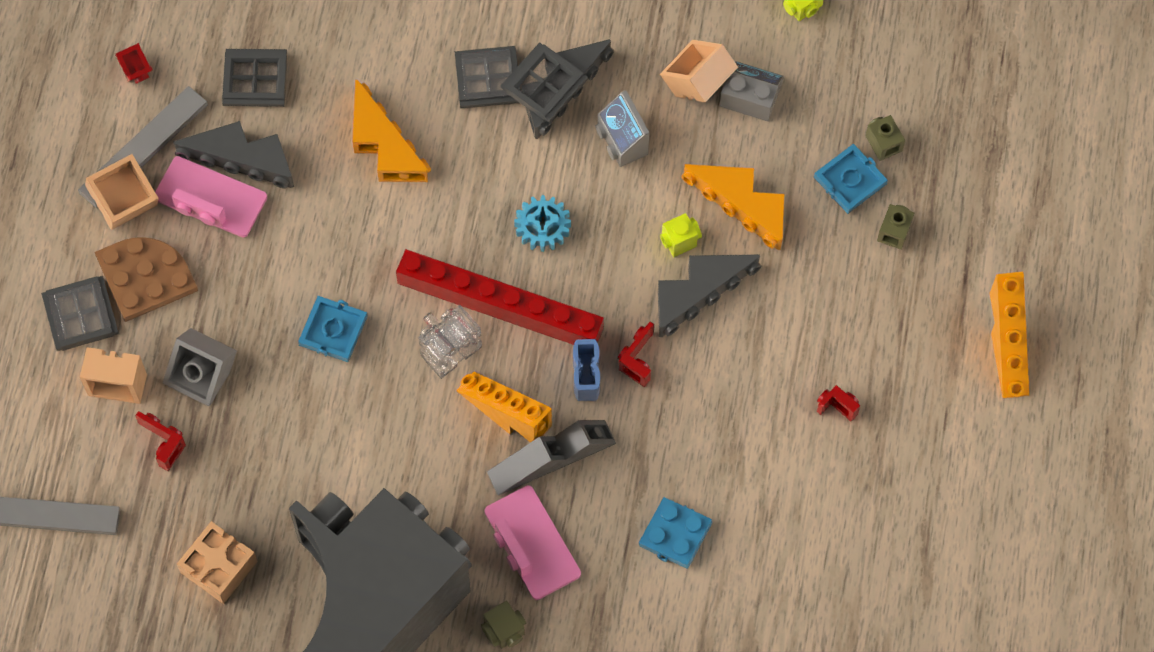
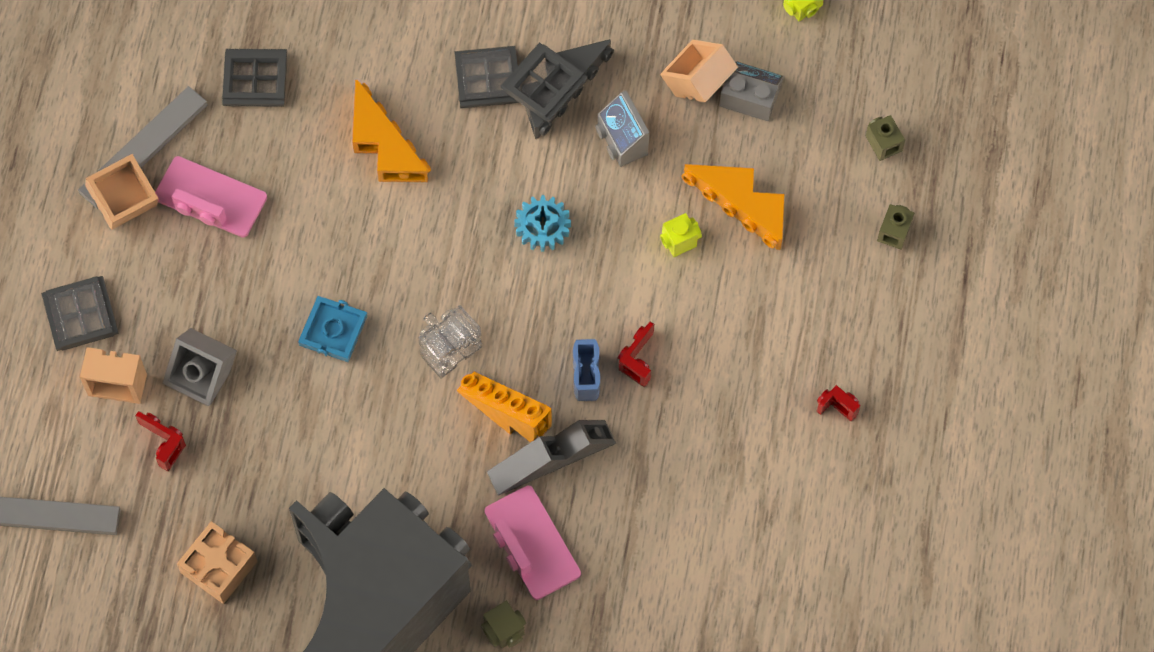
medium nougat plate [94,237,198,322] -> none
red bracket [115,43,153,84] -> none
dark grey slope [173,121,294,189] -> none
red brick [396,249,604,345] -> none
dark azure plate [639,497,712,569] -> none
dark grey slope [658,254,762,337] -> none
dark azure plate [814,143,888,214] -> none
light orange slope [989,272,1029,398] -> none

